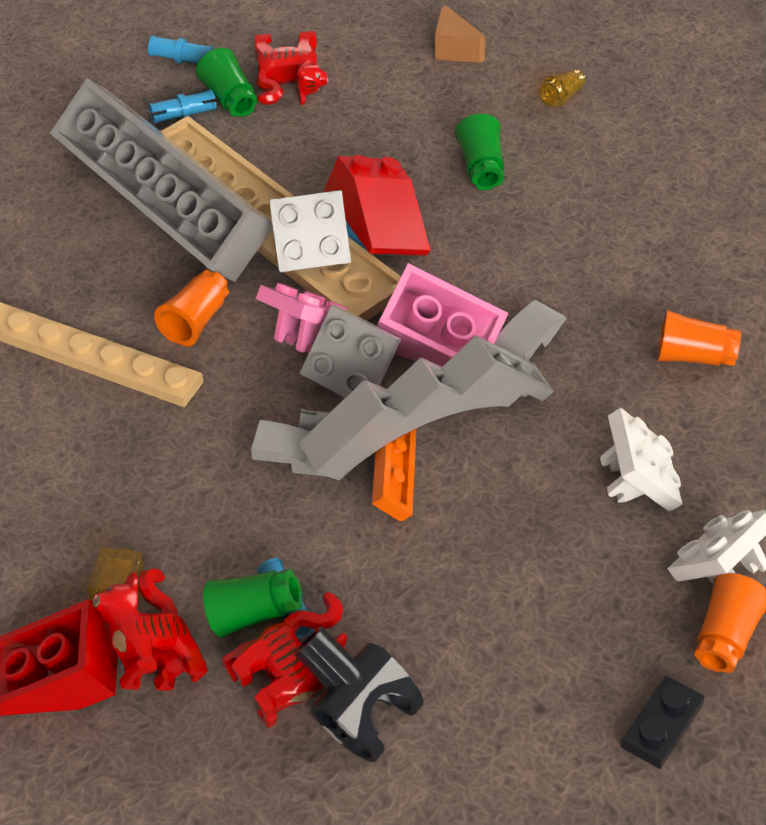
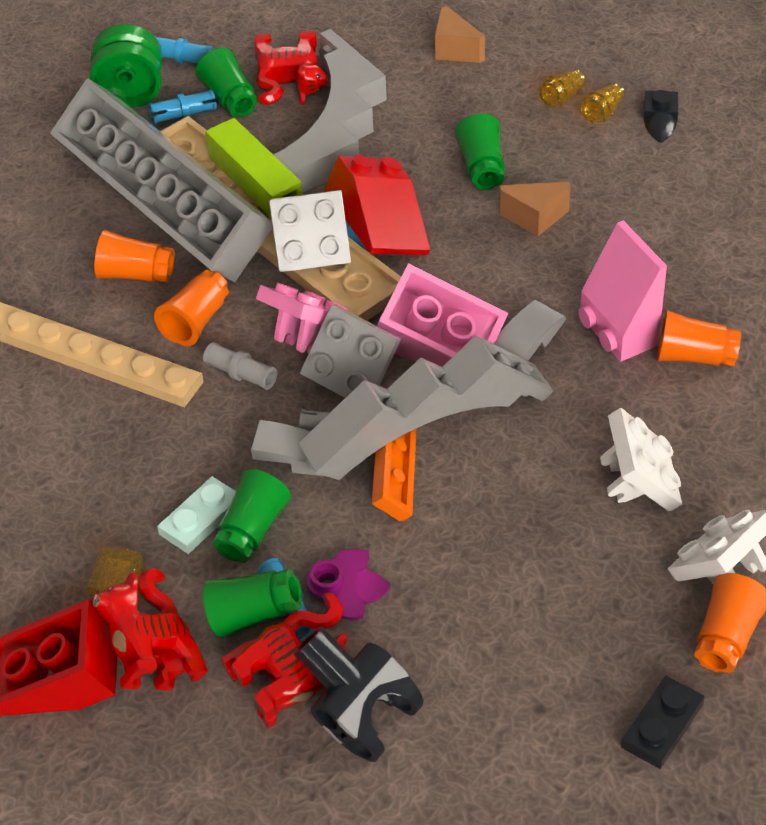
none -> green wheel [89,24,162,108]
none -> orange plant [94,230,175,283]
none -> light aqua plate [157,476,235,554]
none -> light grey pin [203,342,278,390]
none -> lime brick [205,118,303,218]
none -> green plant [212,469,292,563]
none -> light grey arch [274,29,387,193]
none -> magenta plate [306,549,390,620]
none -> medium nougat slope [500,182,571,236]
none -> bright pink slope [578,220,667,362]
none -> clear yellow cone [581,83,625,123]
none -> black plate [644,90,678,143]

